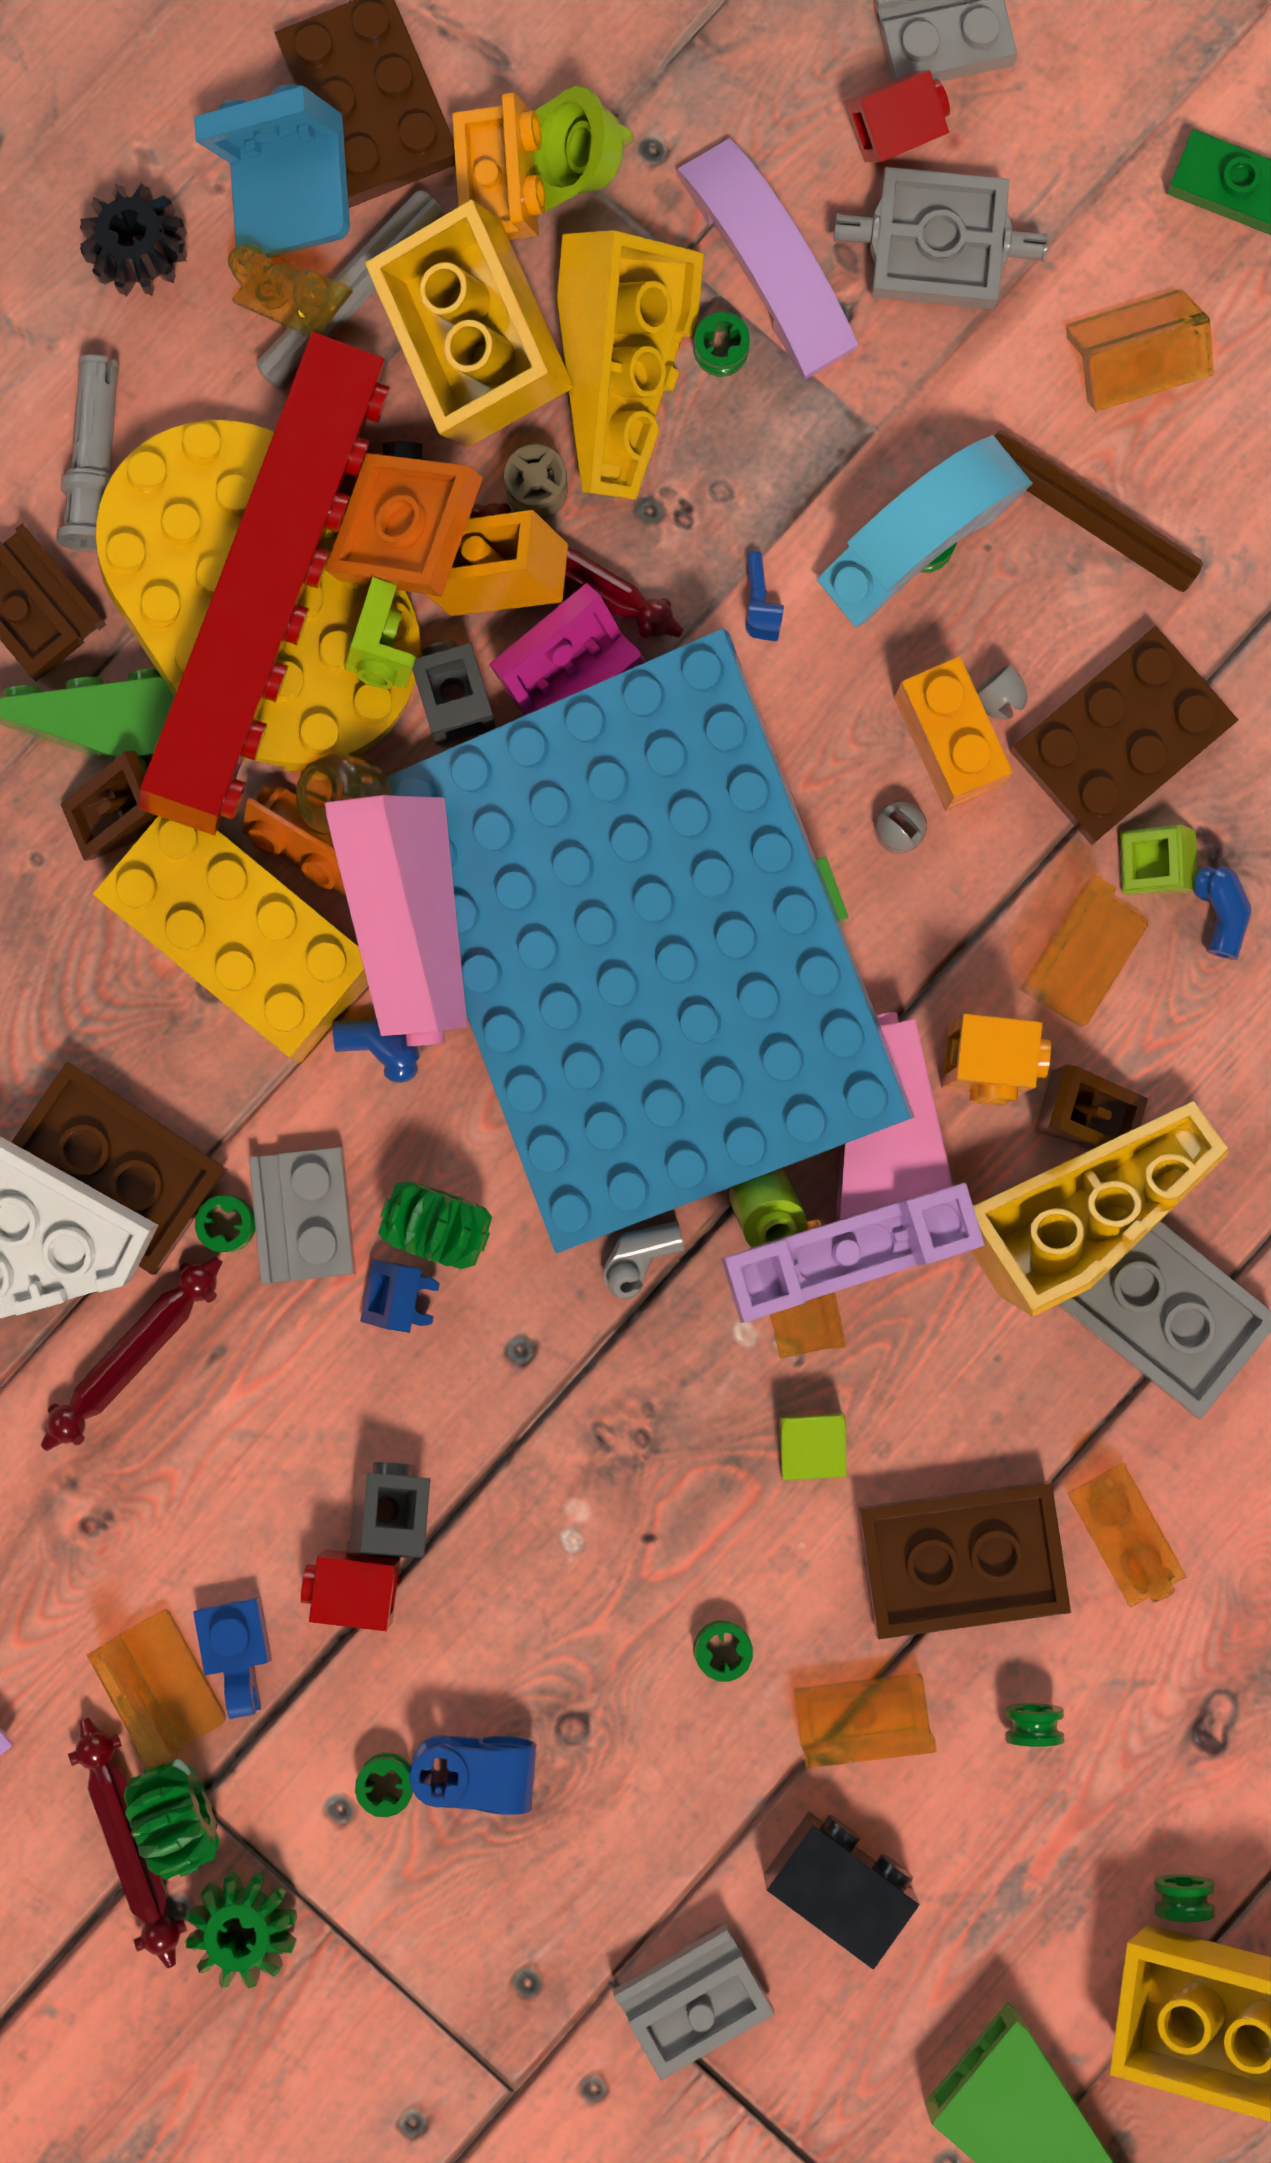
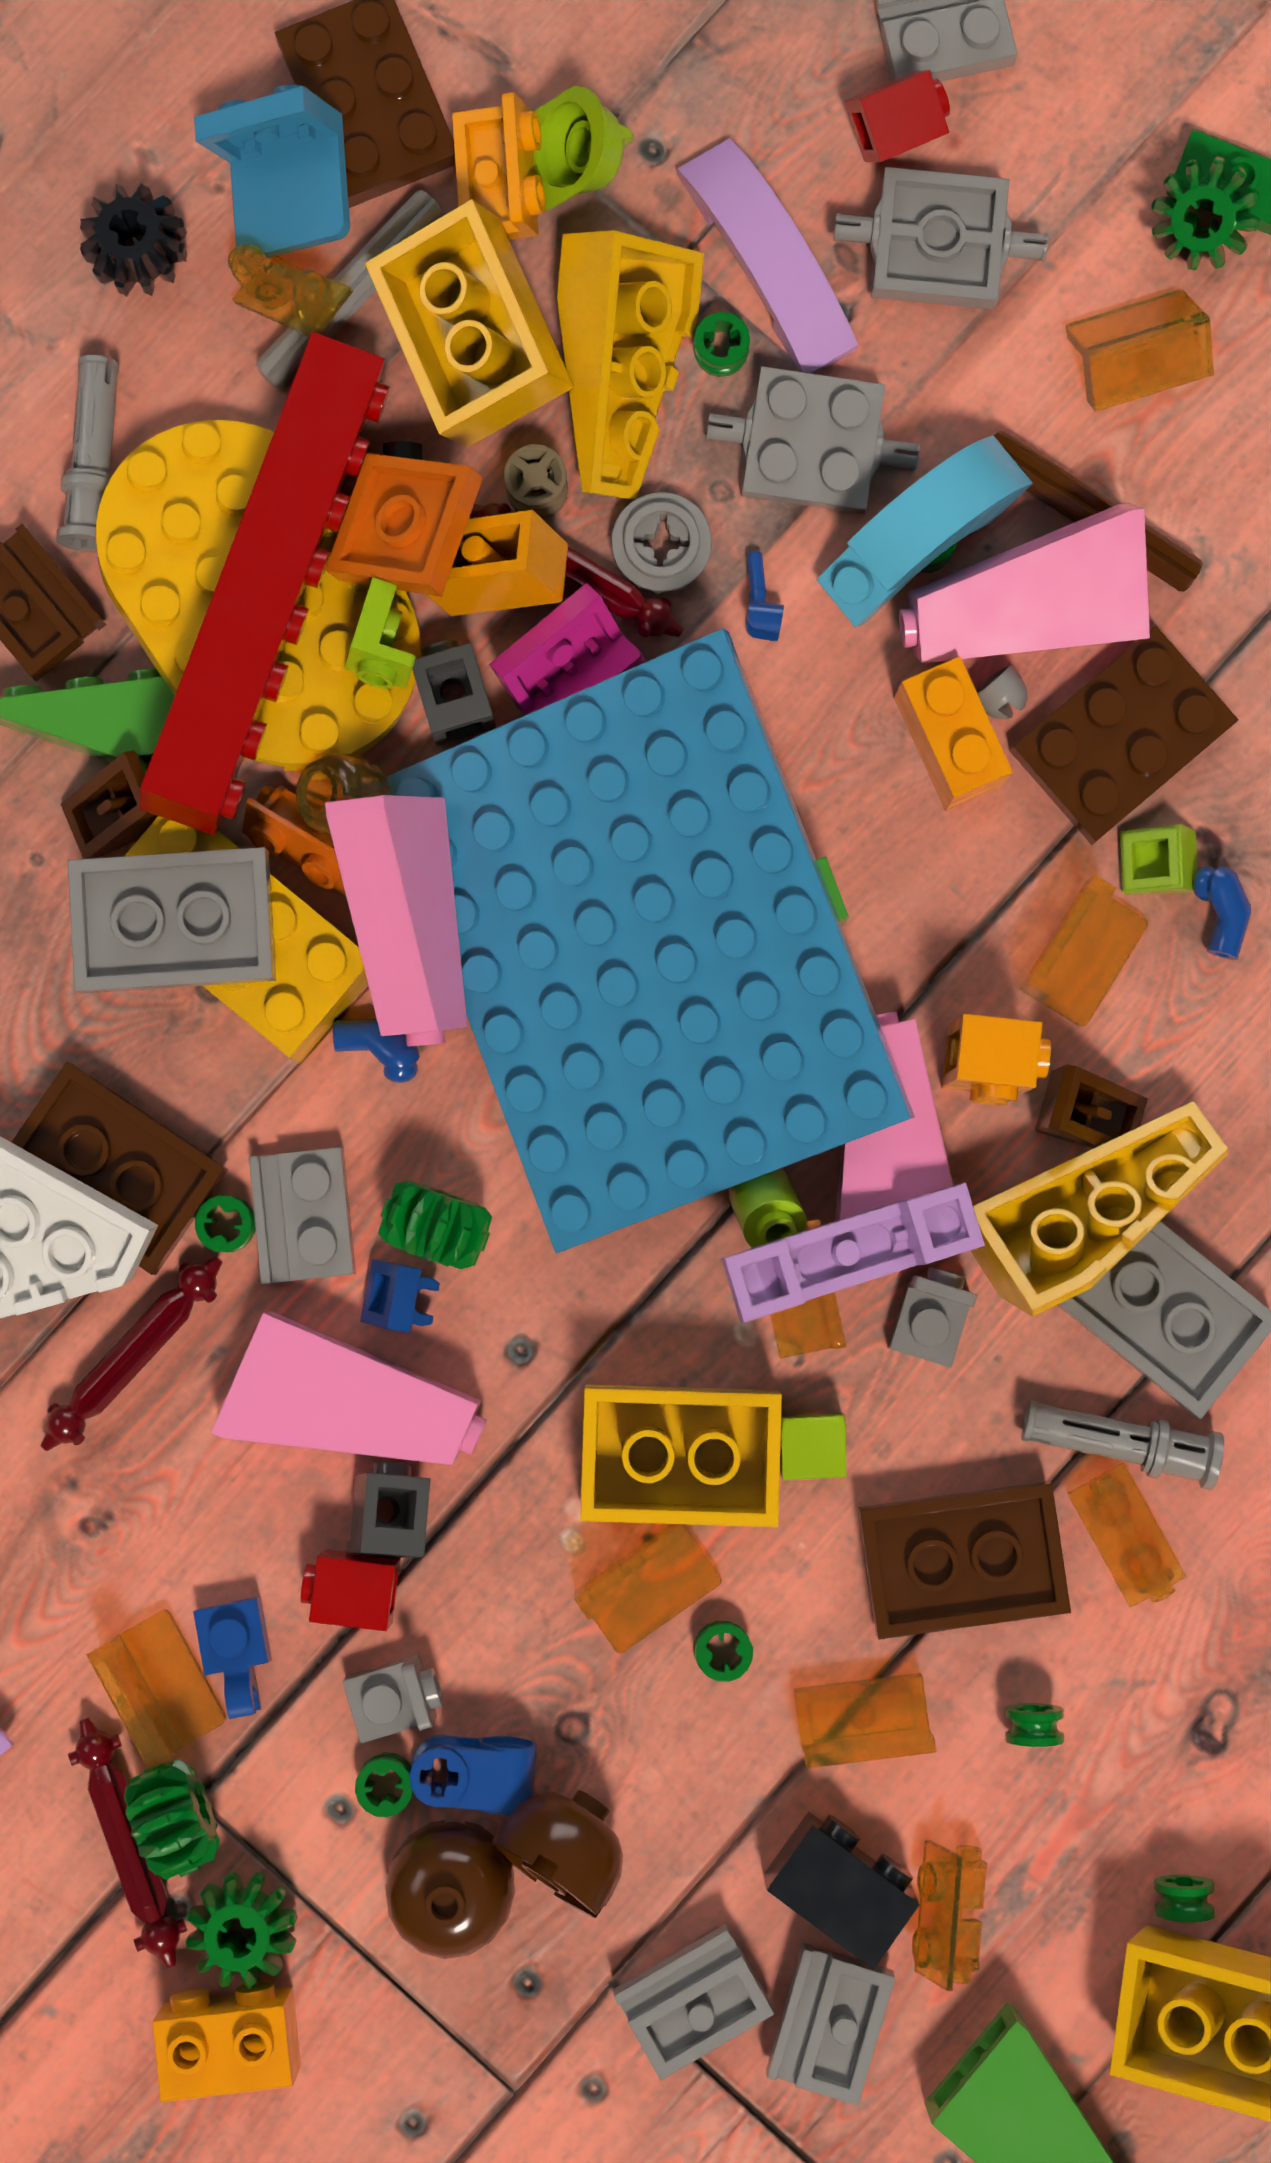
light grey arm [604,1221,685,1299] -> none
light grey hinge [875,801,927,854] -> none
none -> light grey plate [68,847,276,994]
none -> light orange brick [152,1981,301,2102]
none -> bright pink slope [211,1311,487,1465]
none -> light grey bracket [342,1654,443,1744]
none -> reddish brown cylinder [385,1820,515,1959]
none -> reddish brown cylinder [490,1790,623,1918]
none -> clear yellow panel [574,1524,722,1654]
none -> yellow brick [580,1384,782,1527]
none -> light grey gear [612,492,712,595]
none -> light grey plate [706,366,920,514]
none -> light grey plate [766,1943,895,2106]
none -> light grey bracket [887,1267,977,1368]
none -> bright pink slope [899,503,1150,663]
none -> clear yellow hinge [912,1840,988,1991]
none -> light grey pin [1021,1400,1224,1490]
none -> green gear [1152,157,1260,270]

